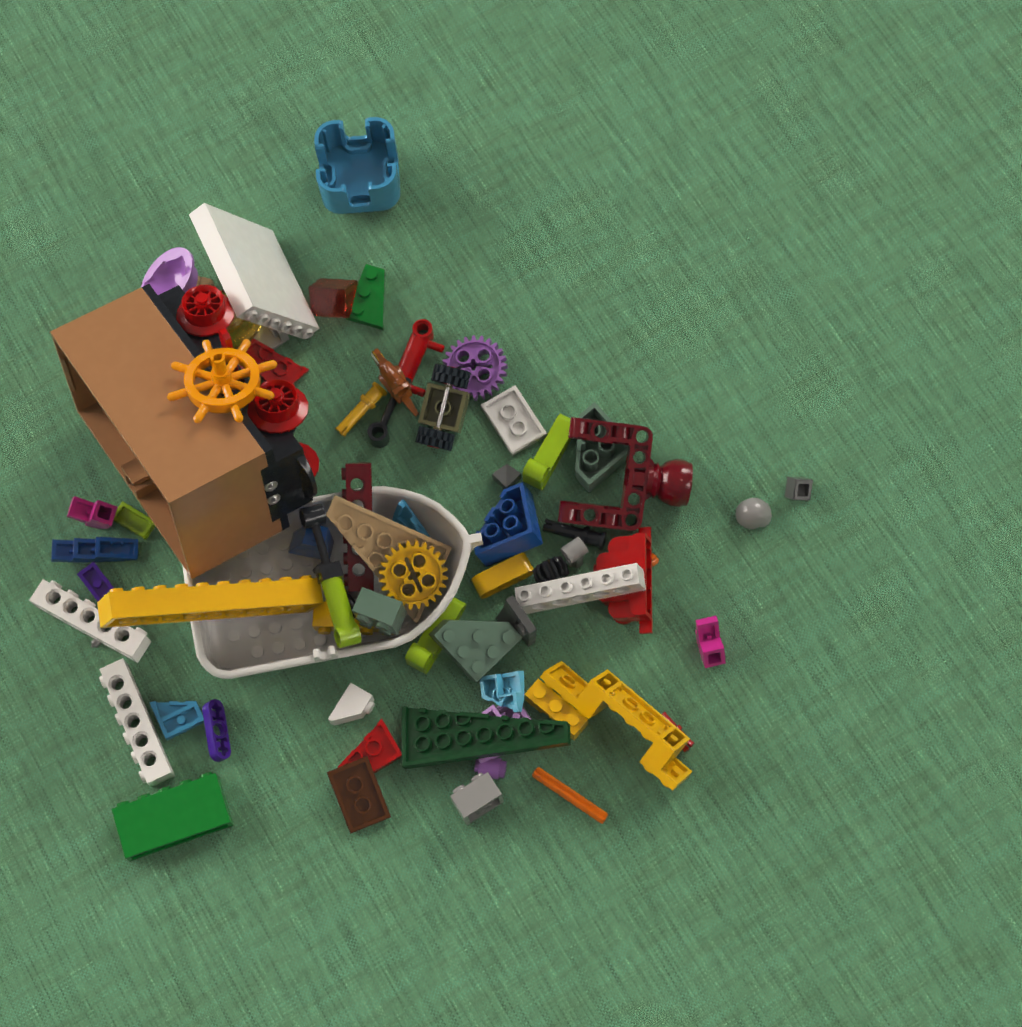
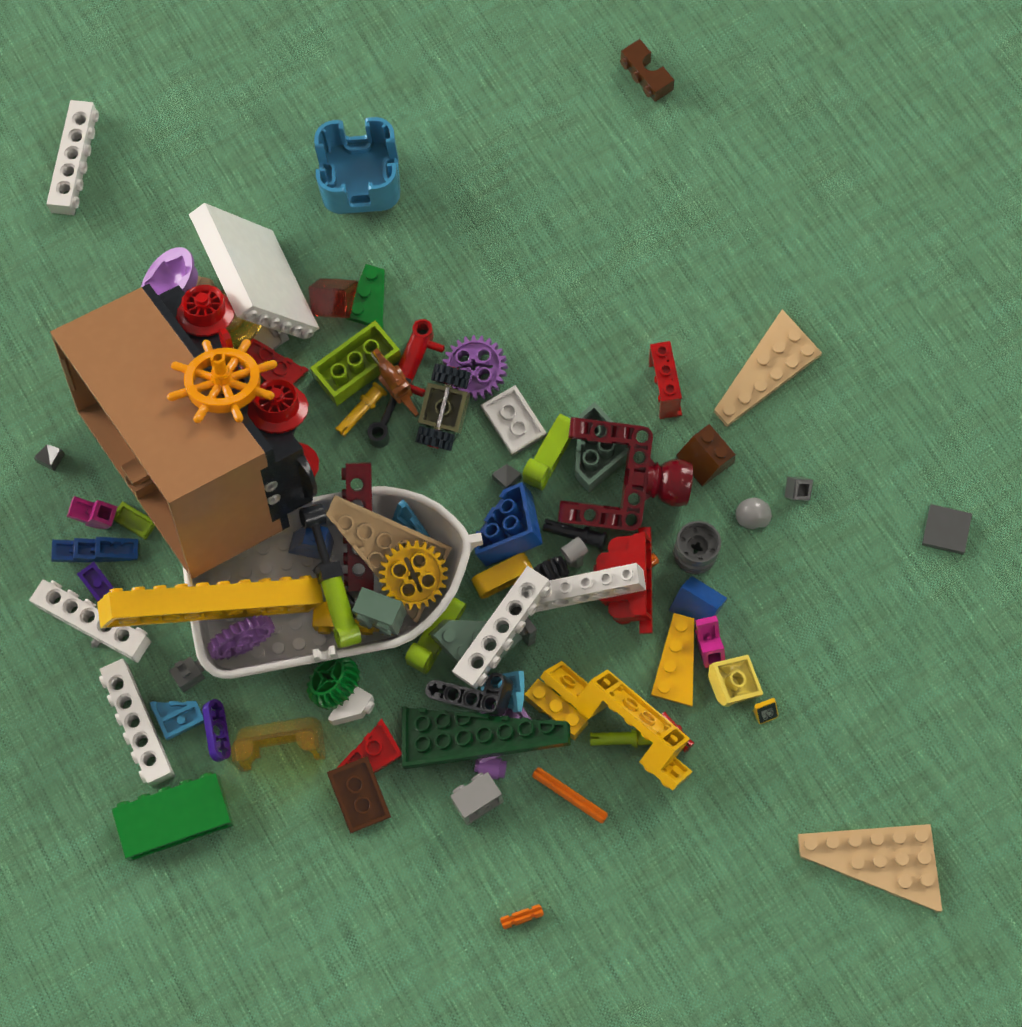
none -> dark grey slope [34,445,65,471]
none -> white brick [46,100,99,215]
none -> dark grey brick [169,656,205,692]
none -> medium lavender gear [207,615,275,660]
none -> clear yellow windscreen [231,717,326,772]
none -> green gear [306,657,361,710]
none -> lime brick [310,321,401,406]
none -> black beam [425,672,513,717]
none -> white brick [452,565,551,690]
none -> orange axle [500,904,544,929]
none -> lime pin [590,728,653,748]
none -> reddish brown arch [620,39,674,102]
none -> red window [648,341,682,419]
none -> yellow wing [651,613,694,707]
none -> blue slope [669,576,727,628]
none -> dark grey wheel [673,521,721,575]
none -> reddish brown slope [676,424,736,487]
none -> light yellow slope [708,655,763,707]
none -> tan wing [714,309,822,427]
none -> slope [753,698,778,724]
none -> tan wing [798,824,942,912]
none -> dark grey tile [922,504,972,554]

